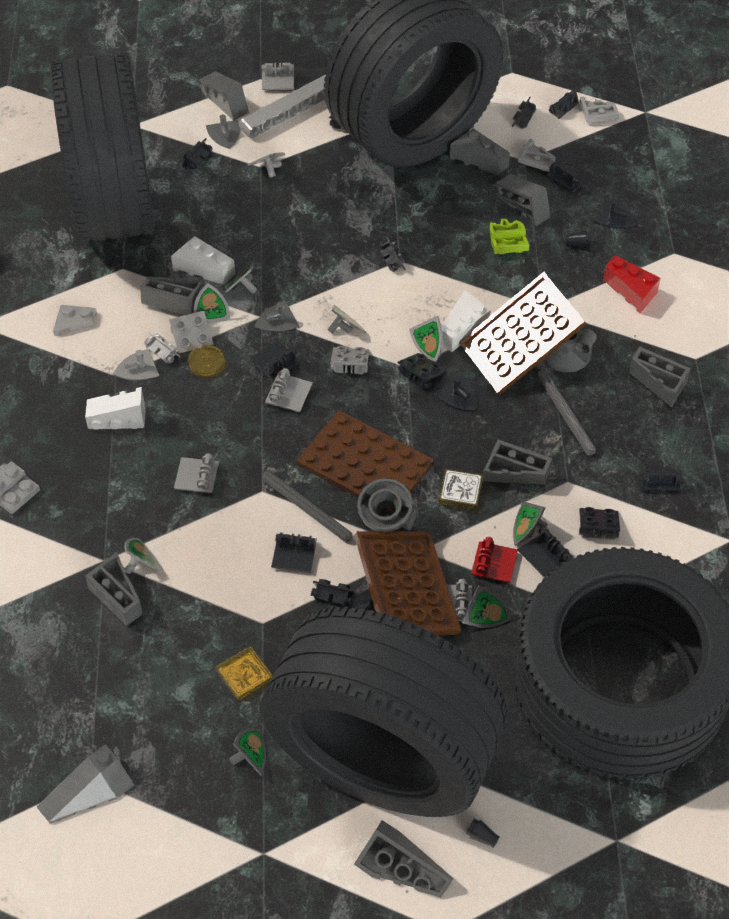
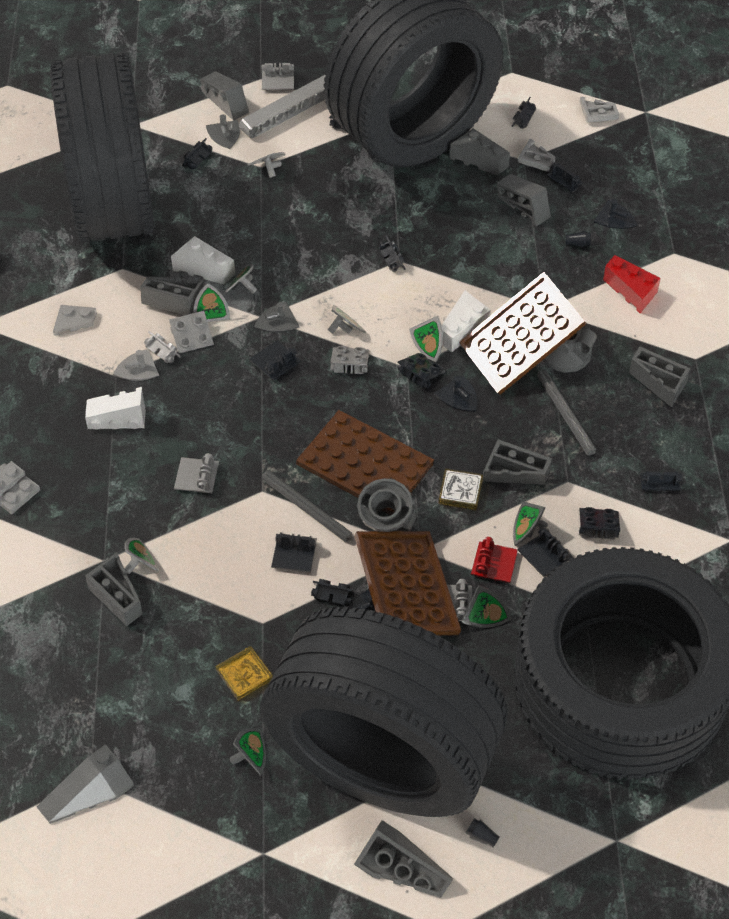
clear yellow tile [188,345,225,377] -> none
light grey hinge [265,369,313,412] -> none
lime plate [490,219,529,255] -> none
black hinge [549,89,579,119] -> none

